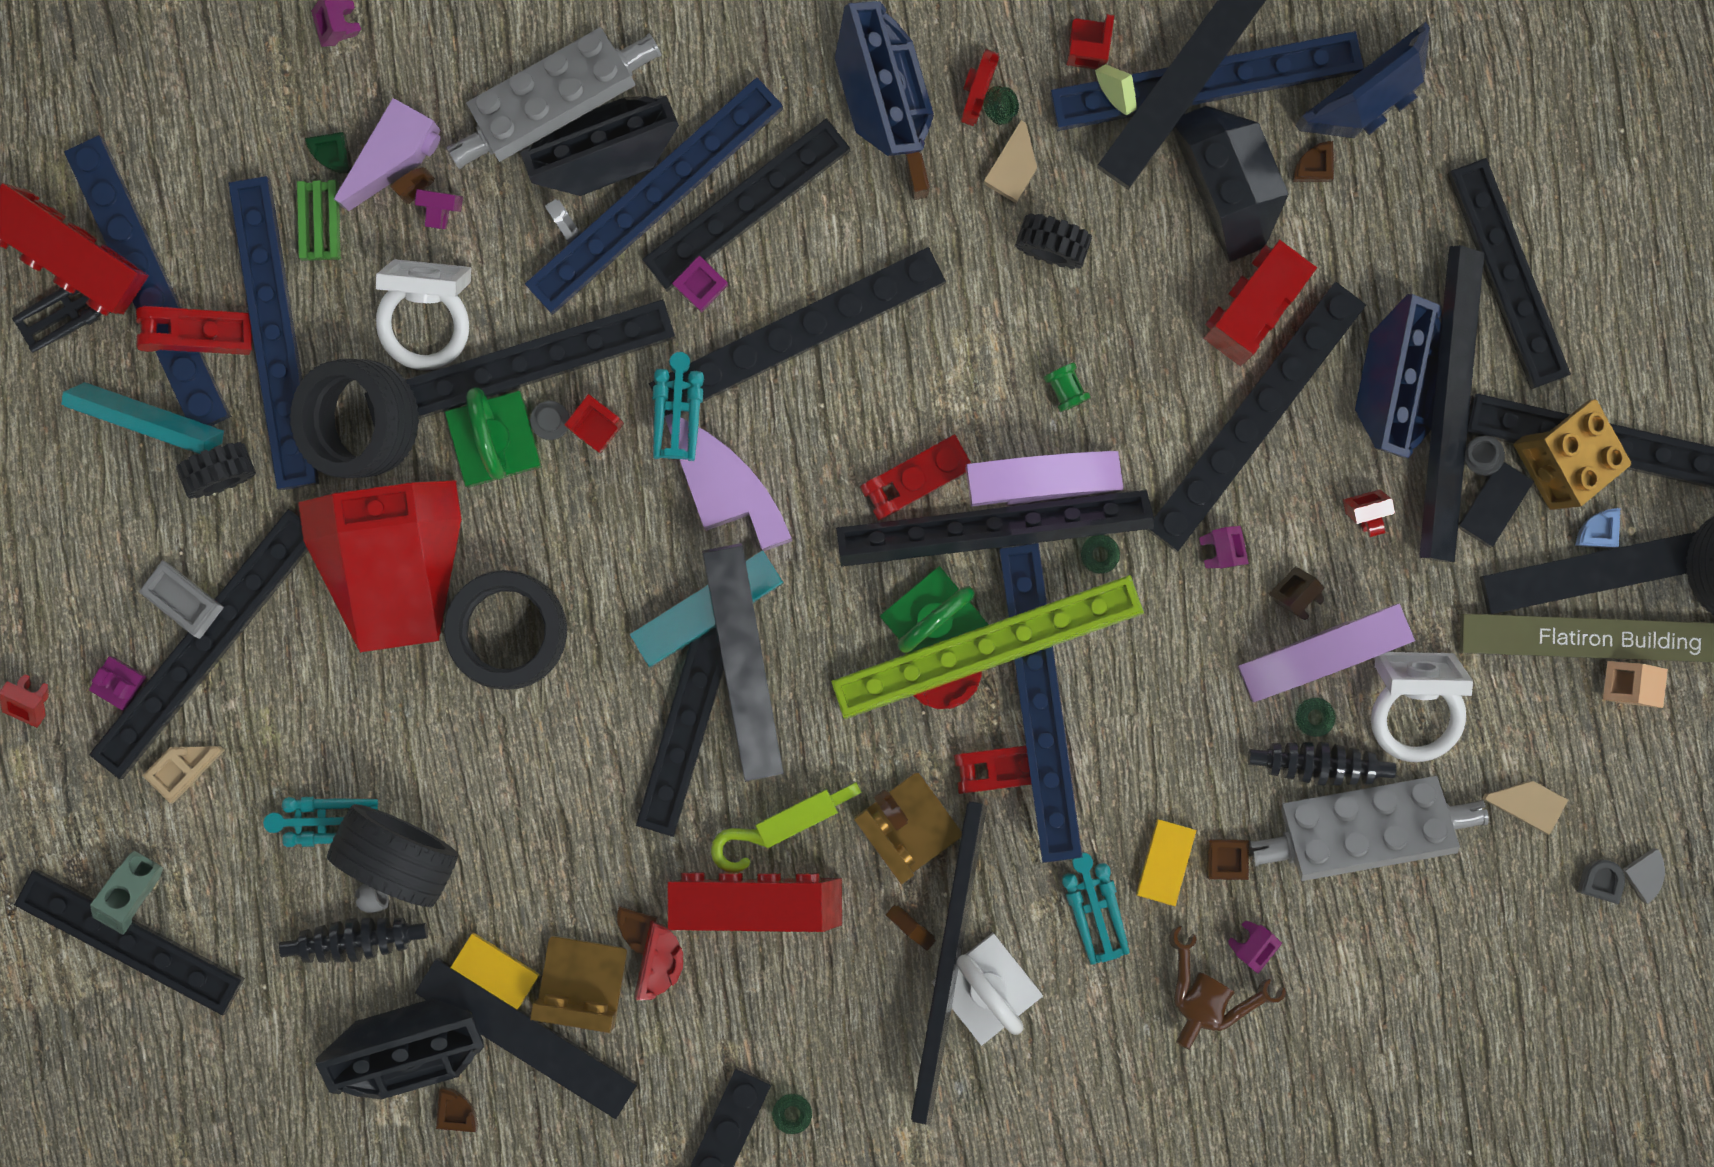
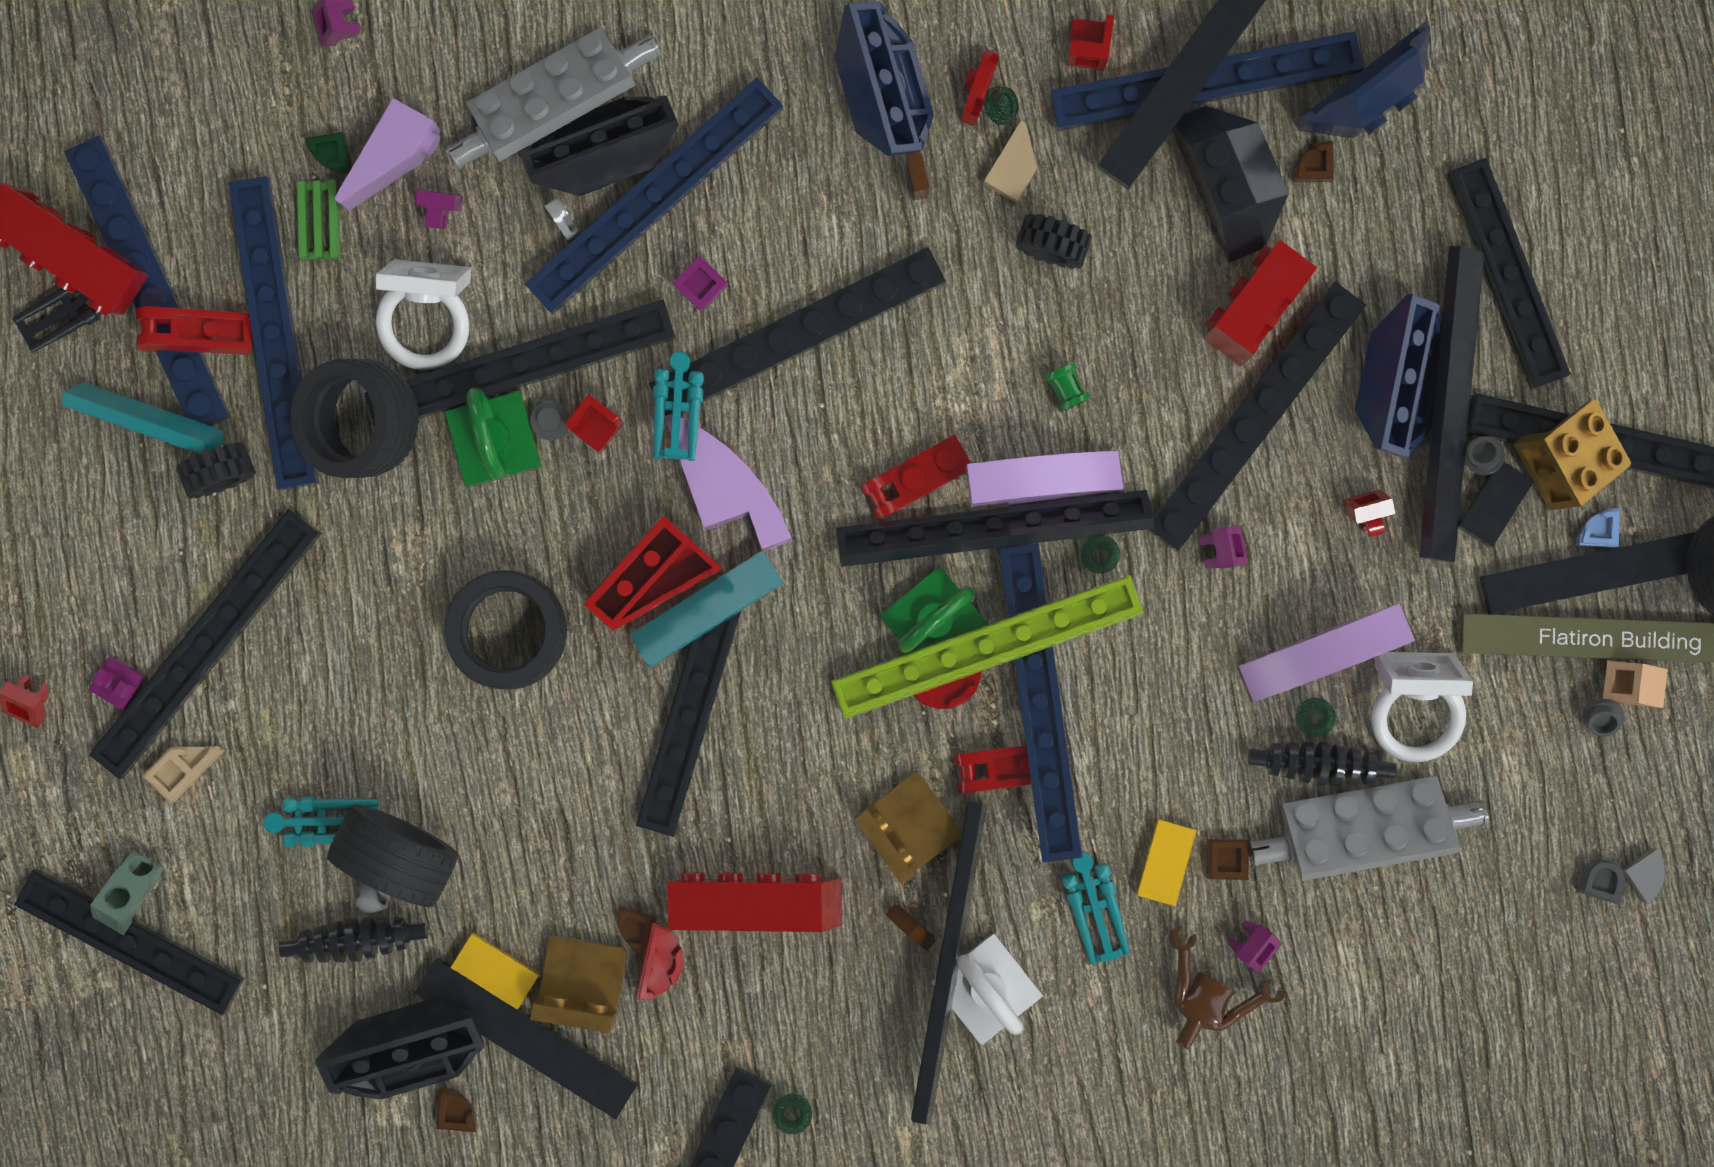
light grey tile [139,560,224,639] -> none
red wedge [298,480,462,653] -> none
reddish brown tile [390,167,435,204] -> none
black tile [642,118,850,292] -> none
black tile [702,543,784,782] -> none
lime piece [711,782,862,872] -> none
reddish brown tile [874,789,908,831] -> none
yellowish green tile [1095,64,1137,115] -> none
dark brown tile [1269,566,1325,620] -> none
tan tile [1482,781,1568,835] -> none
none -> red wedge [583,515,723,631]
none -> dark grey plate [1583,699,1625,737]

